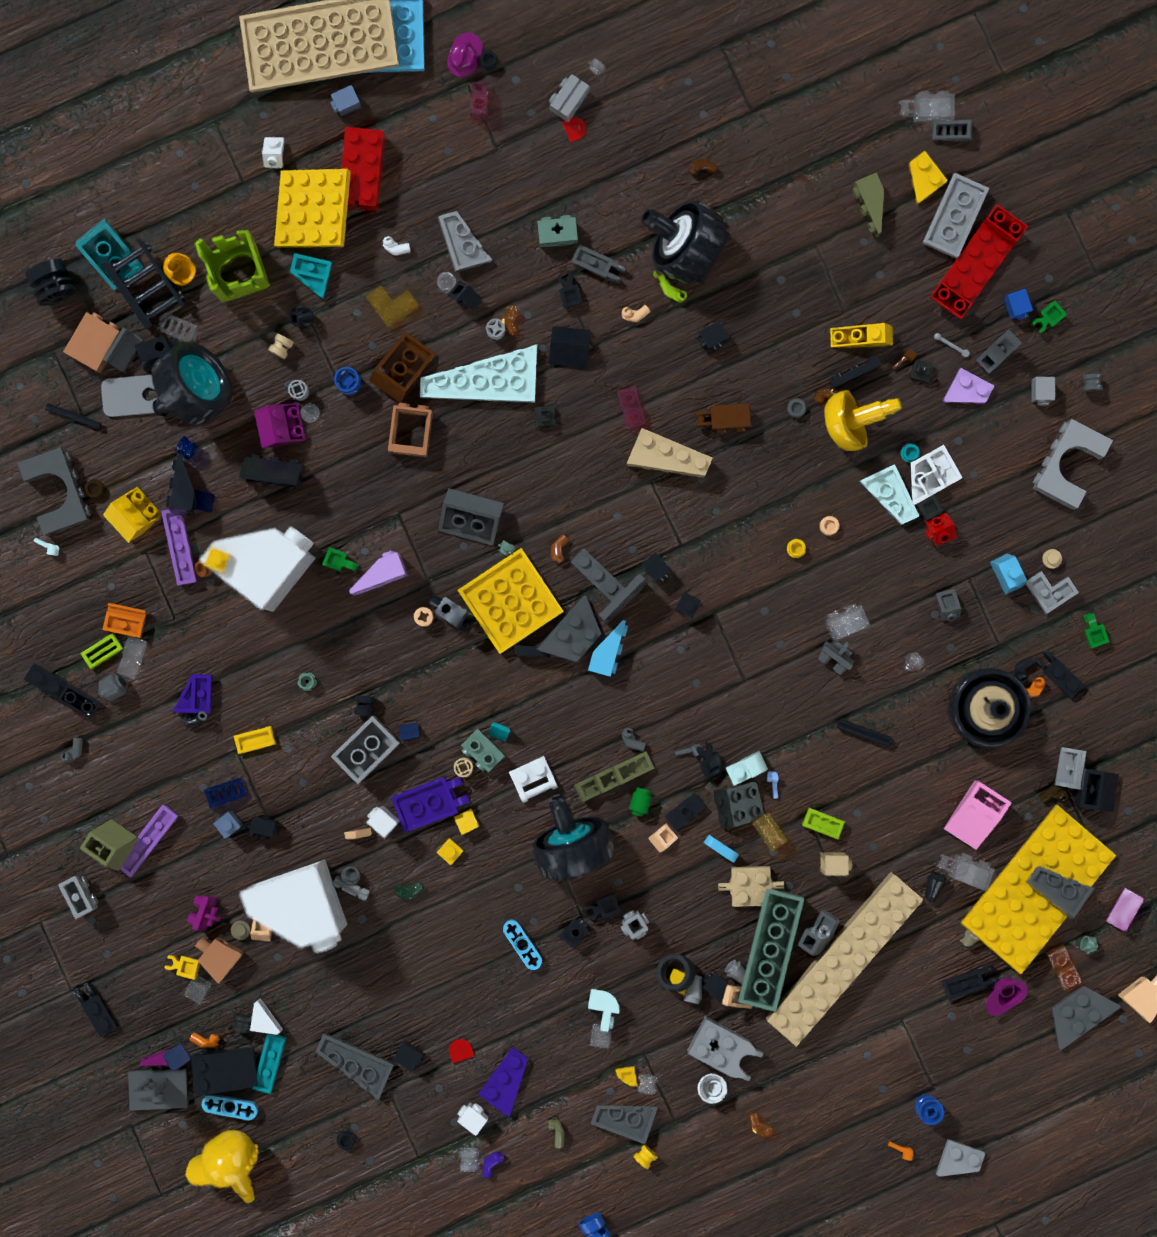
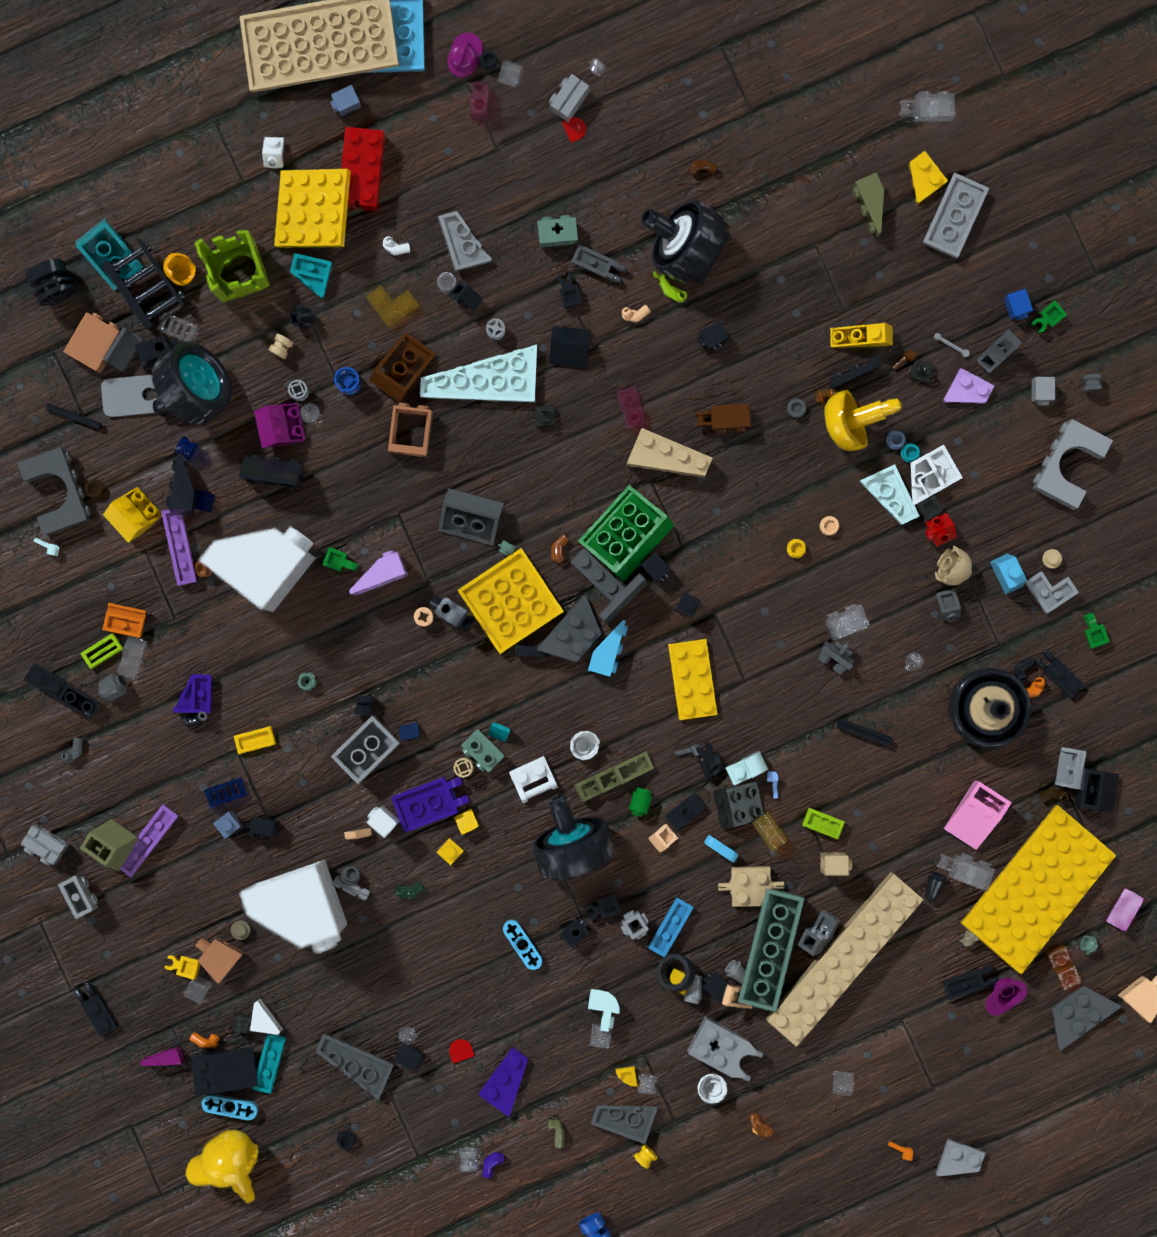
dark grey piece [128,1068,189,1111] -> none
dark blue slope [162,1043,191,1072] -> none
magenta hips [187,895,221,931] -> none
yellow plate [204,547,231,573] -> none
light nougat slope [250,919,272,941] -> none
white brick [457,1102,488,1136] -> none
clear orange arm [502,305,519,335] -> none
dark grey arm [622,728,646,752] -> none
blue wheel [915,1094,944,1125] -> none
red slope [930,204,1028,320] -> none
dark grey slope [932,120,972,142] -> none
dark grey wing [1026,866,1094,919] -> none
none -> light grey brick [21,824,69,866]
none -> clear plate [398,1026,417,1044]
none -> clear slope [498,60,523,87]
none -> white hair [570,731,600,760]
none -> green slope [578,485,675,582]
none -> dark azure plate [648,897,694,957]
none -> yellow plate [668,639,717,720]
none -> clear slope [832,1071,854,1096]
none -> sand blue plate [886,430,905,449]
none -> tan cylinder [935,546,972,586]

